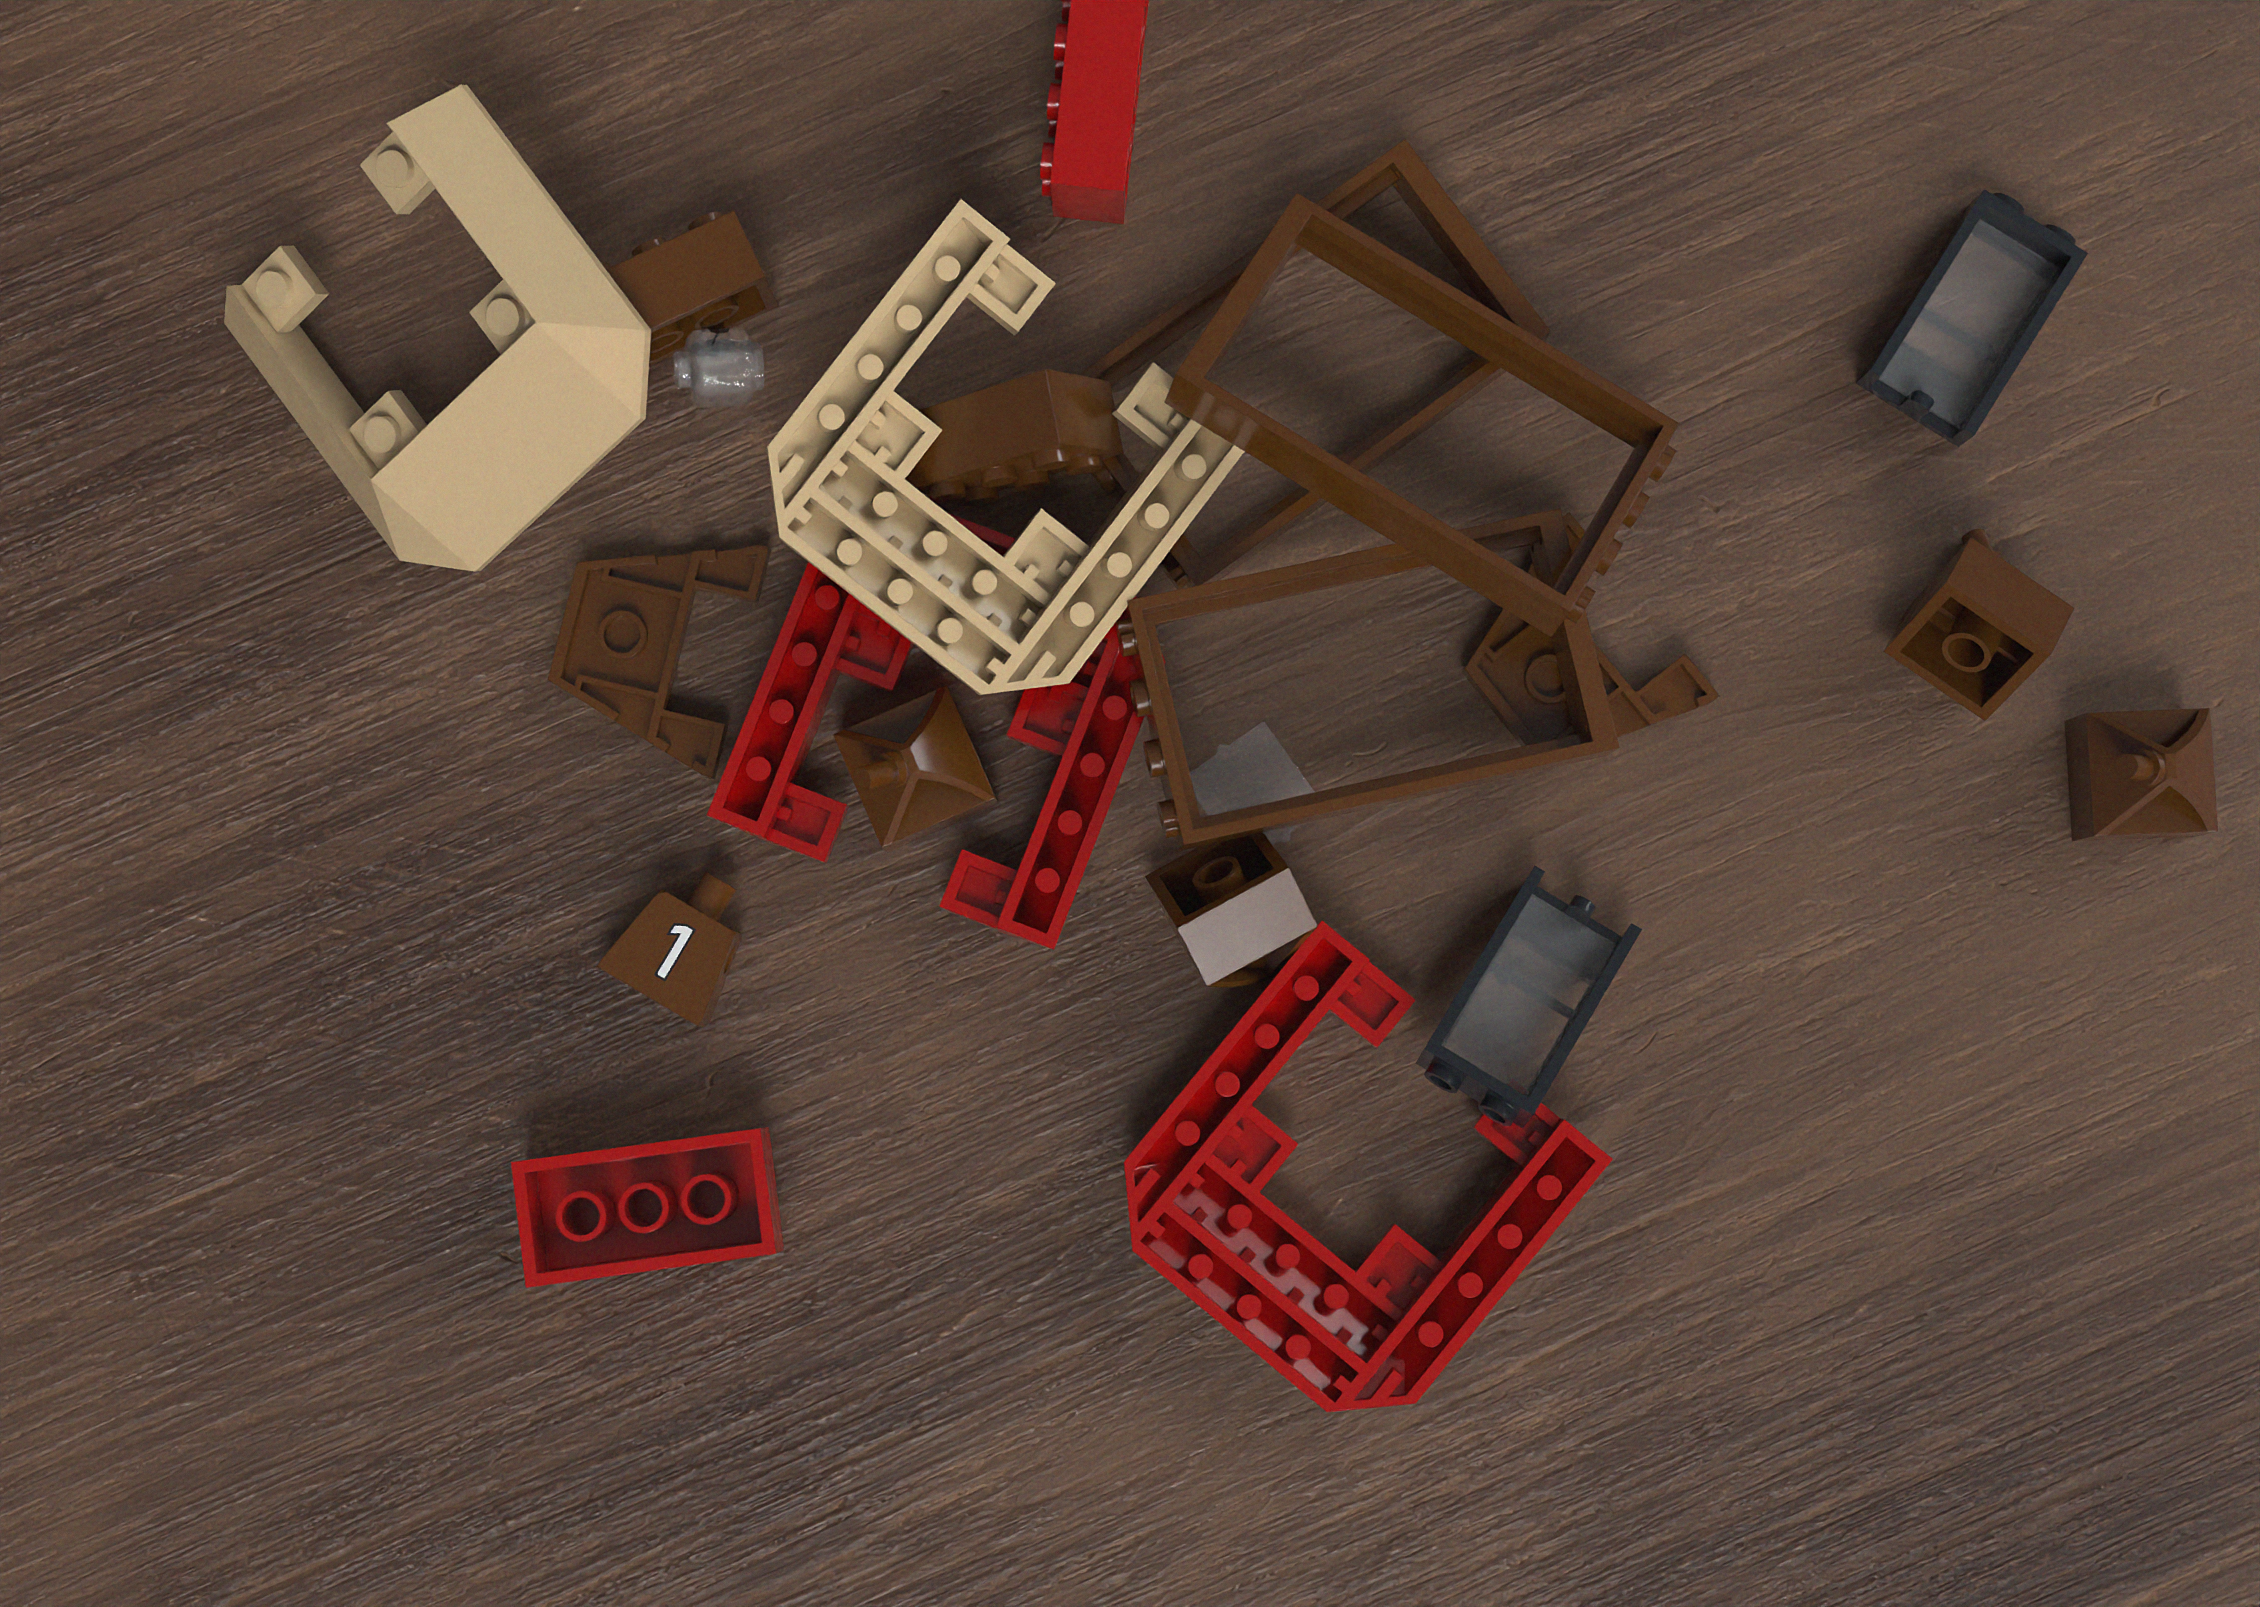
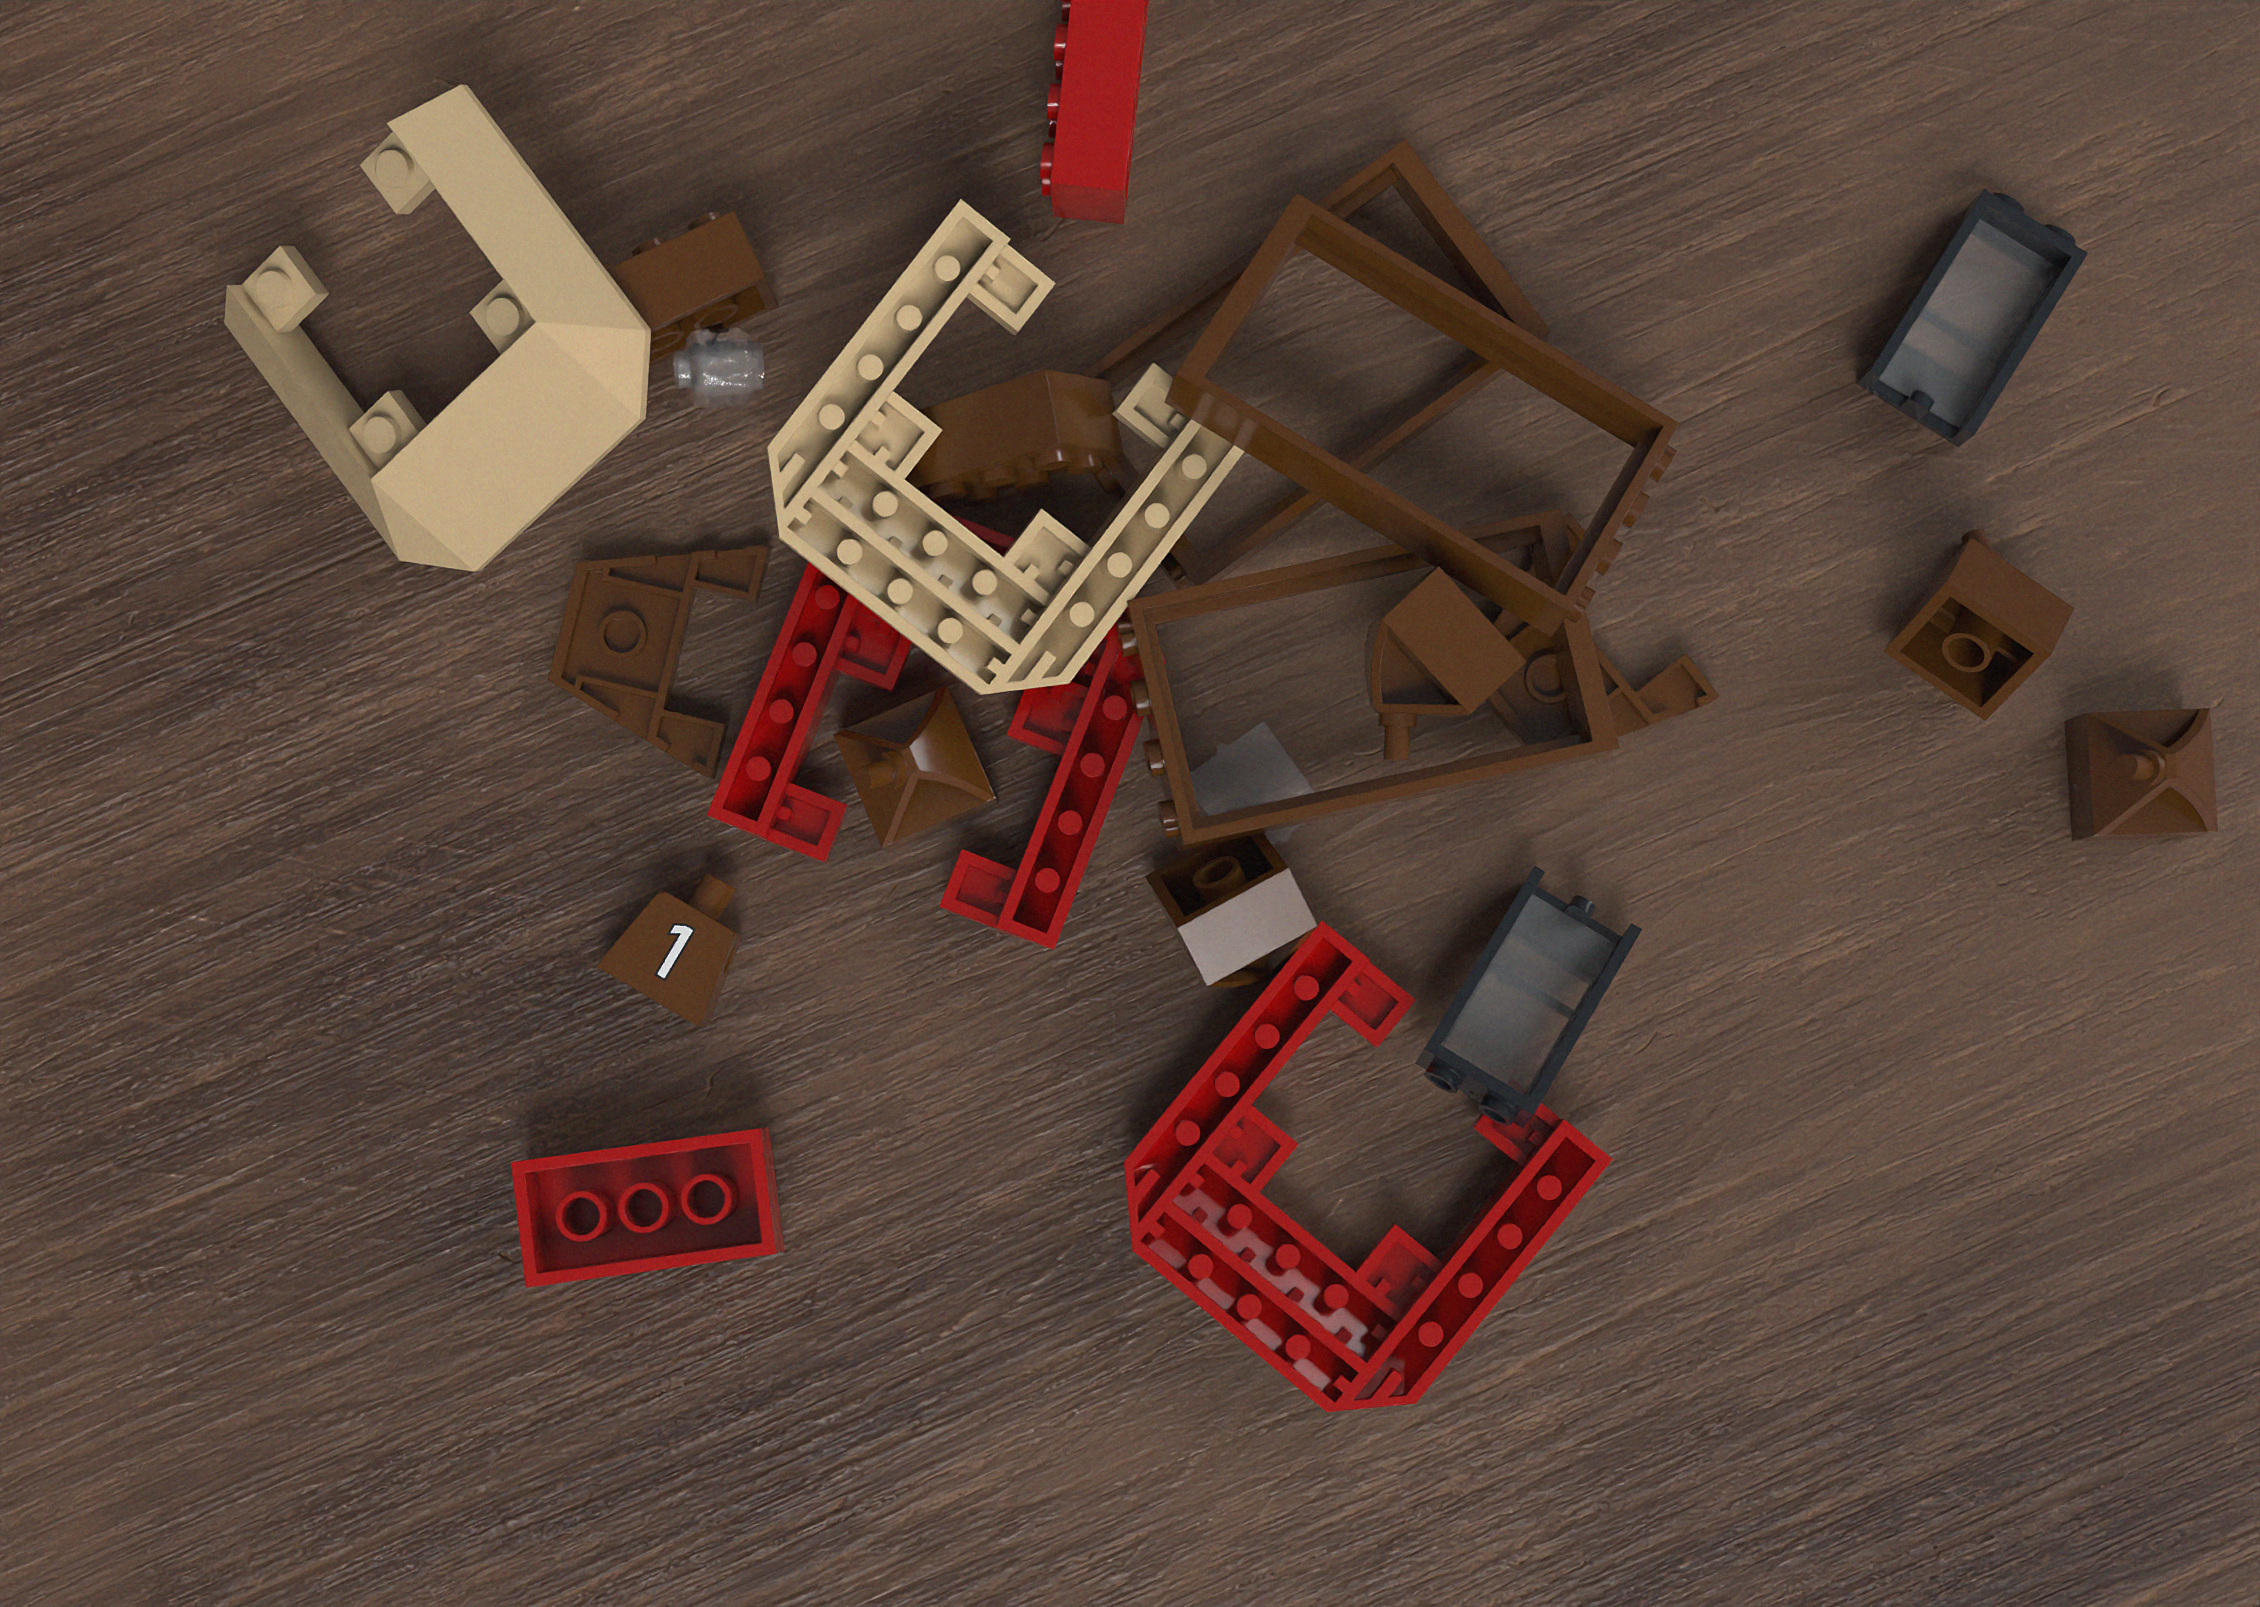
none -> reddish brown piece [1364,566,1527,760]

